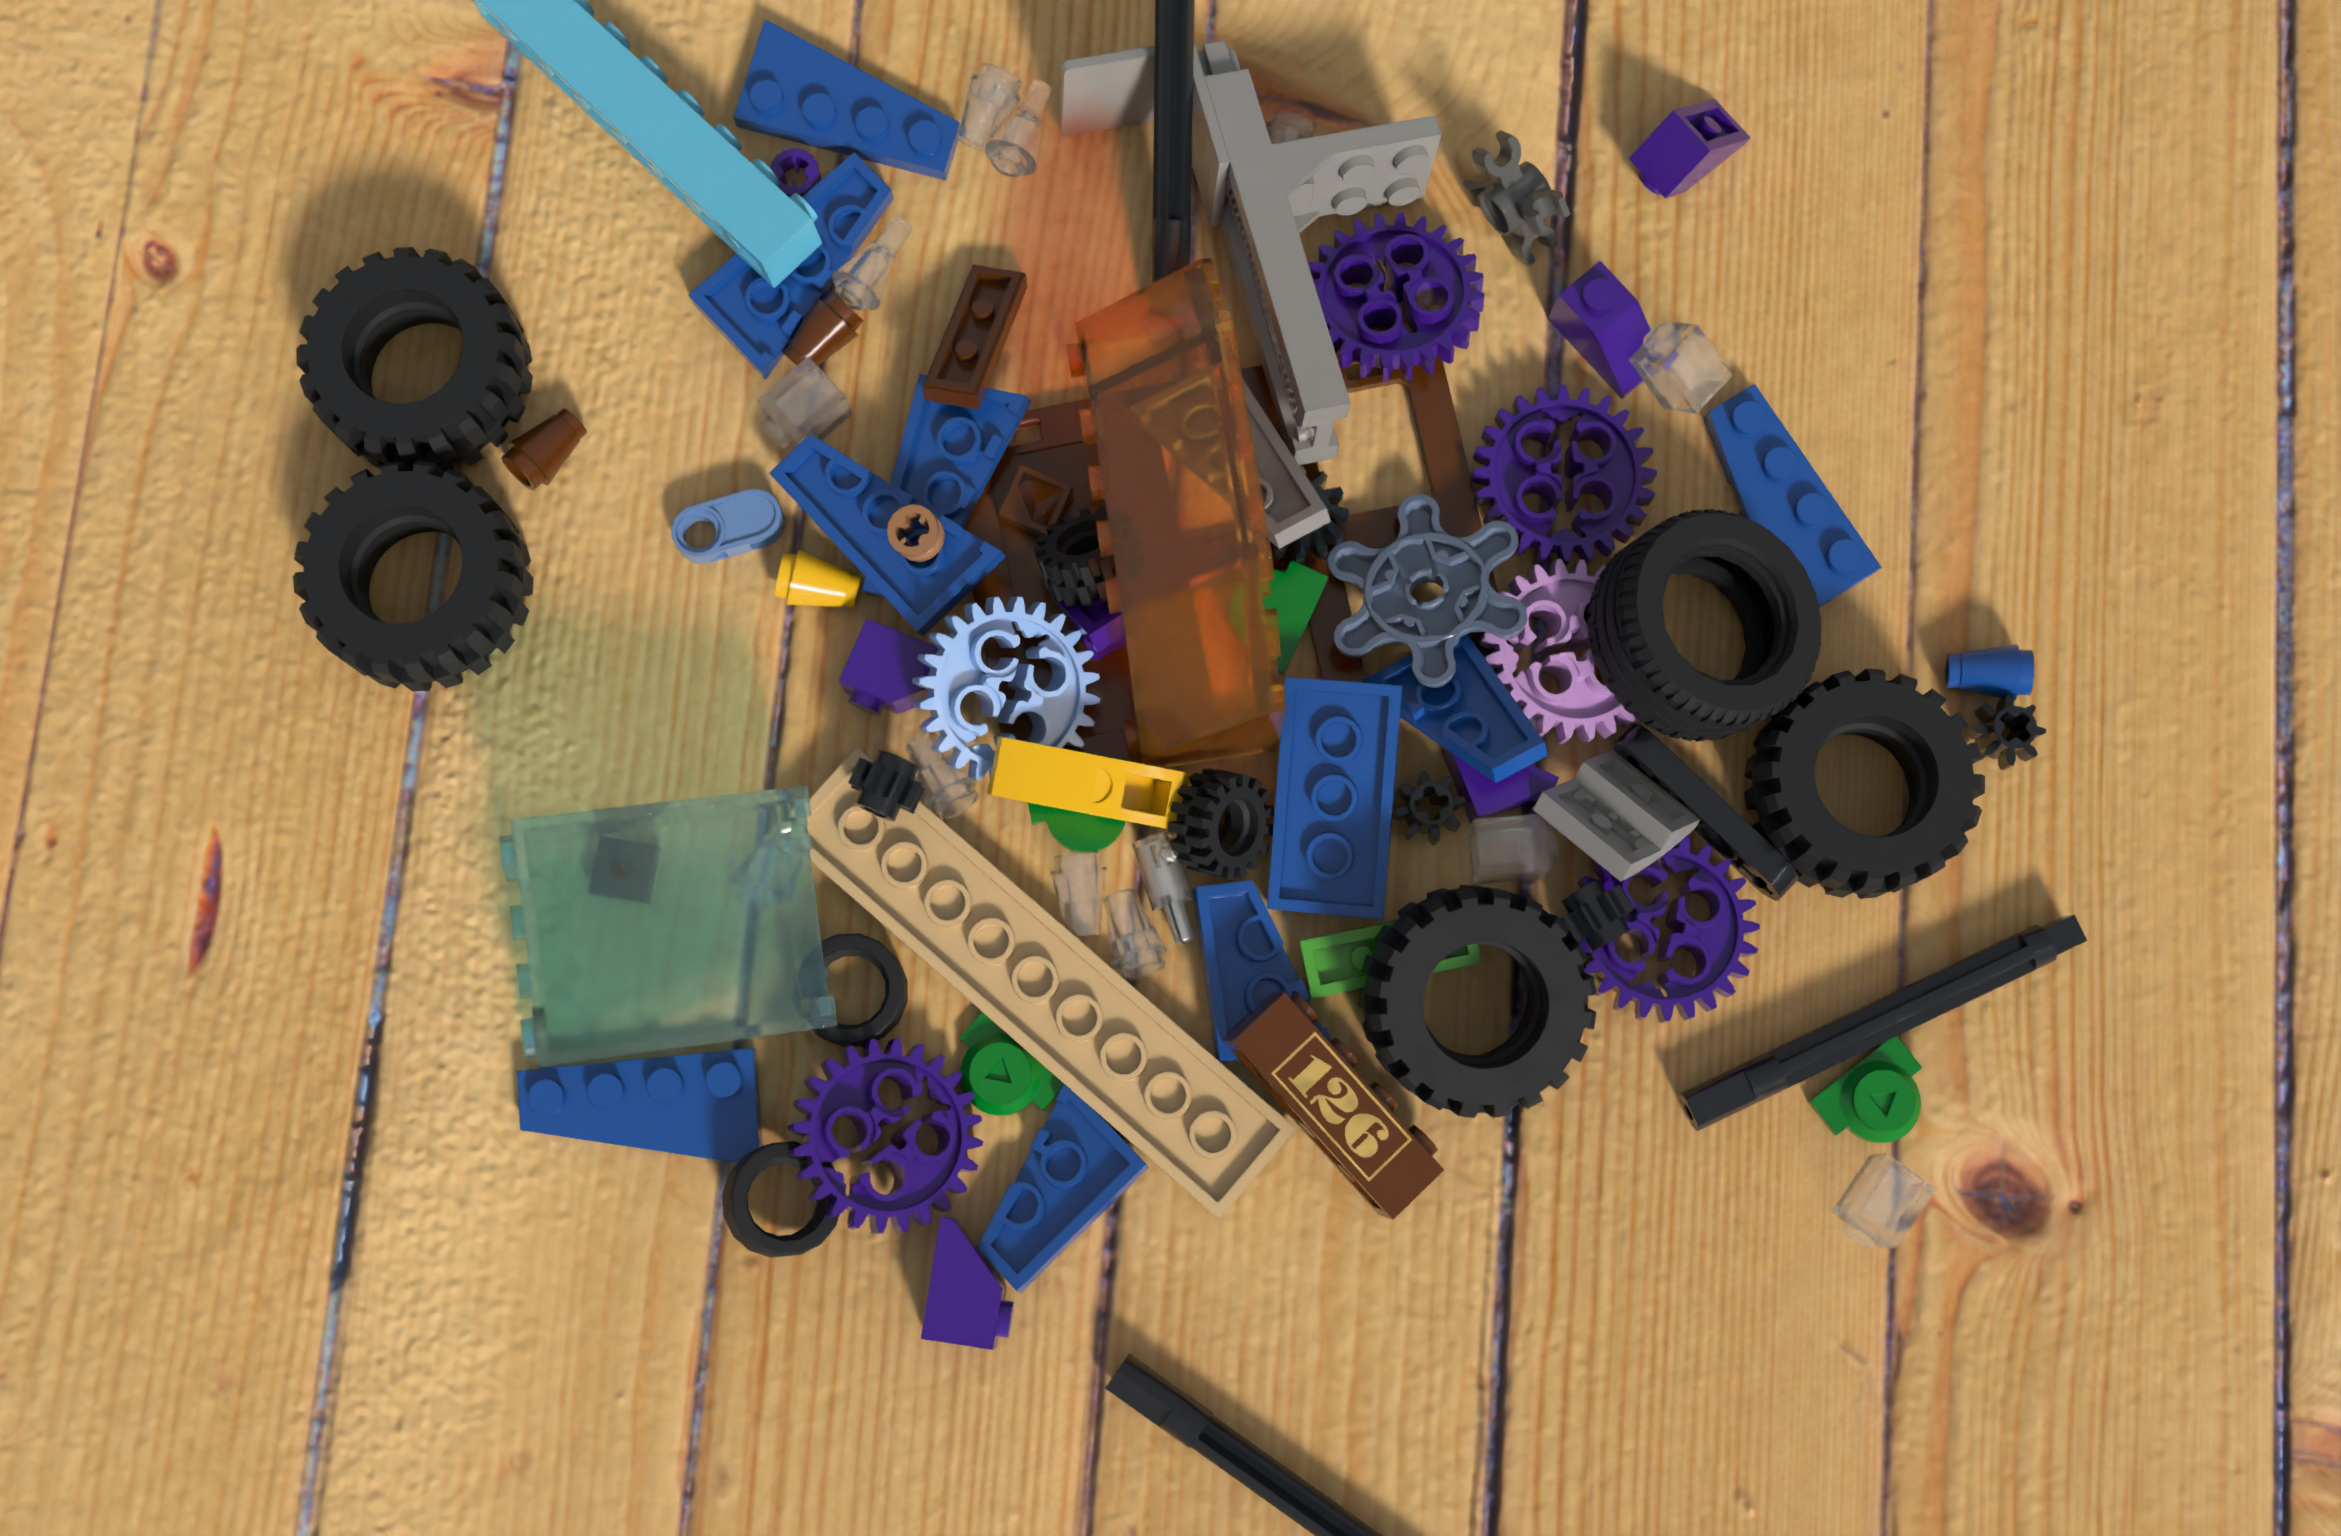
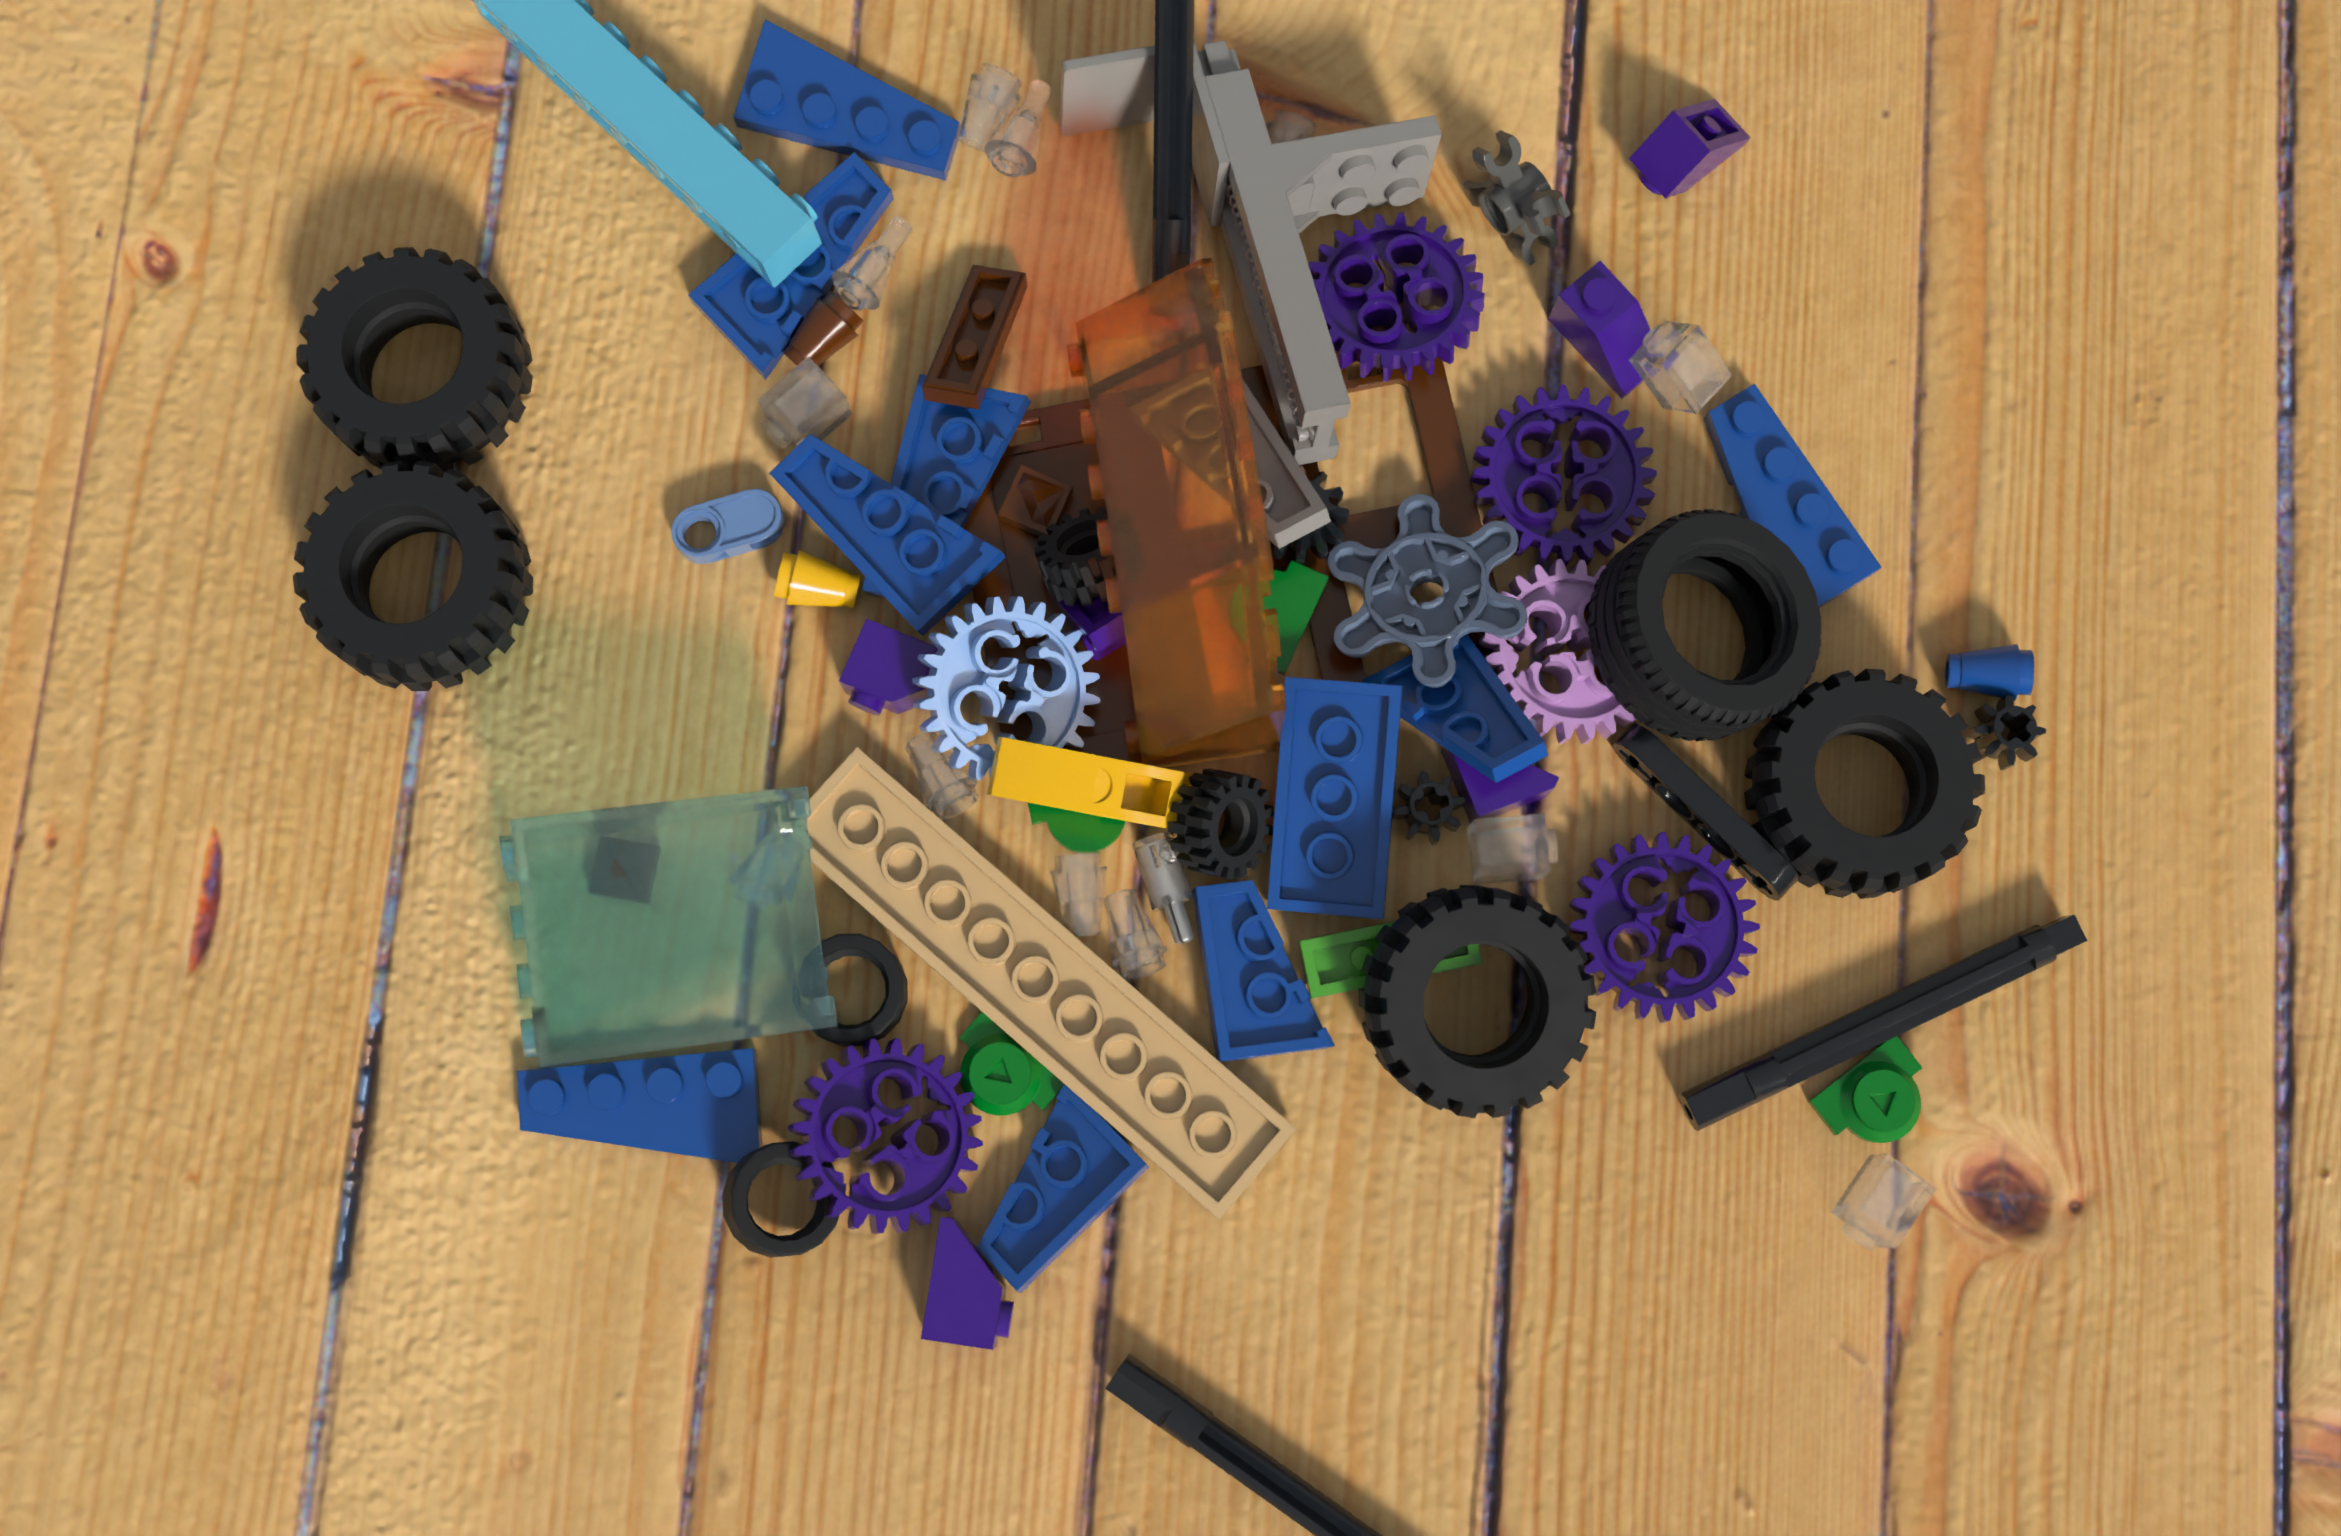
reddish brown cone [501,408,587,491] -> none
dark purple bush [770,148,822,197] -> none
black gear [848,750,925,822] -> none
medium nougat bush [887,504,945,562] -> none
reddish brown brick [1222,992,1444,1220] -> none
light grey slope [1532,750,1701,882] -> none
black gear [1561,879,1635,952] -> none

